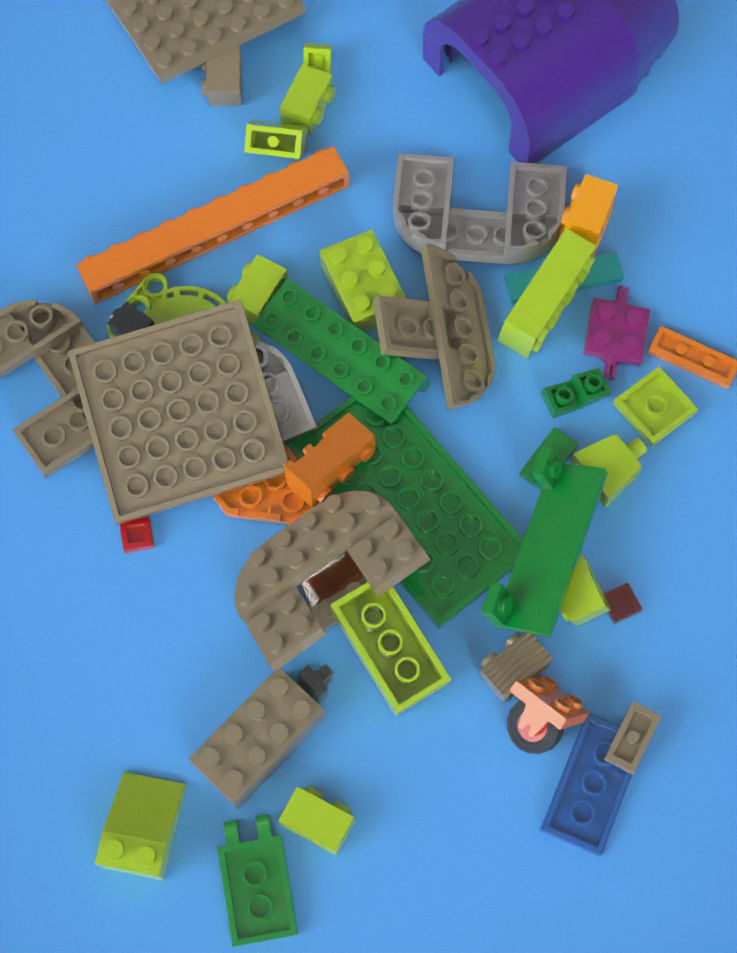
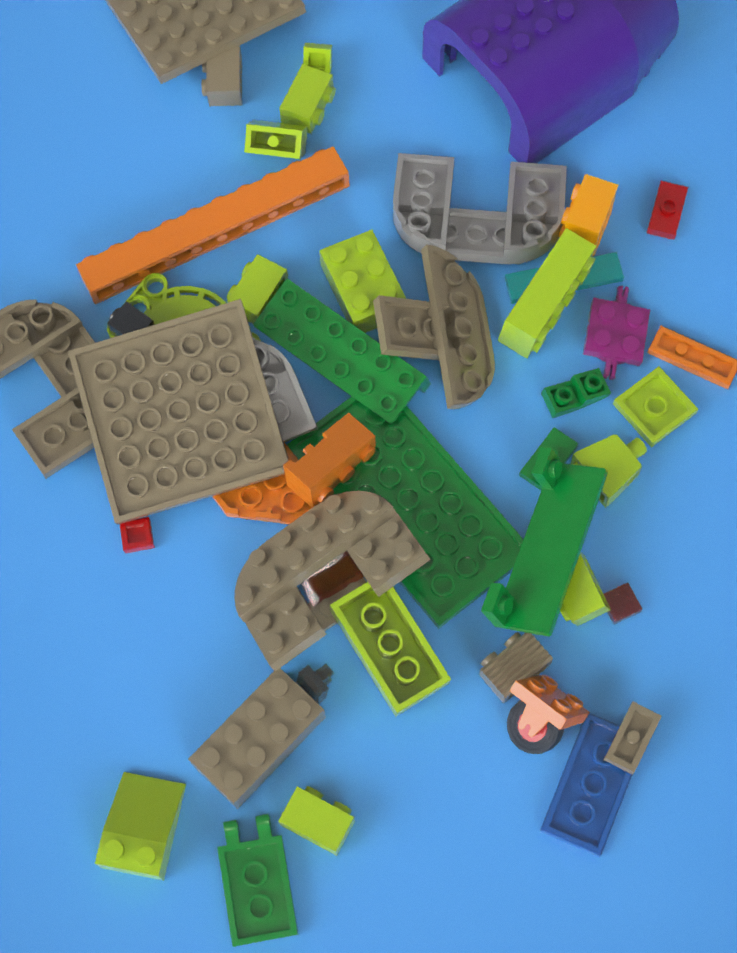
none -> red plate [647,181,688,240]

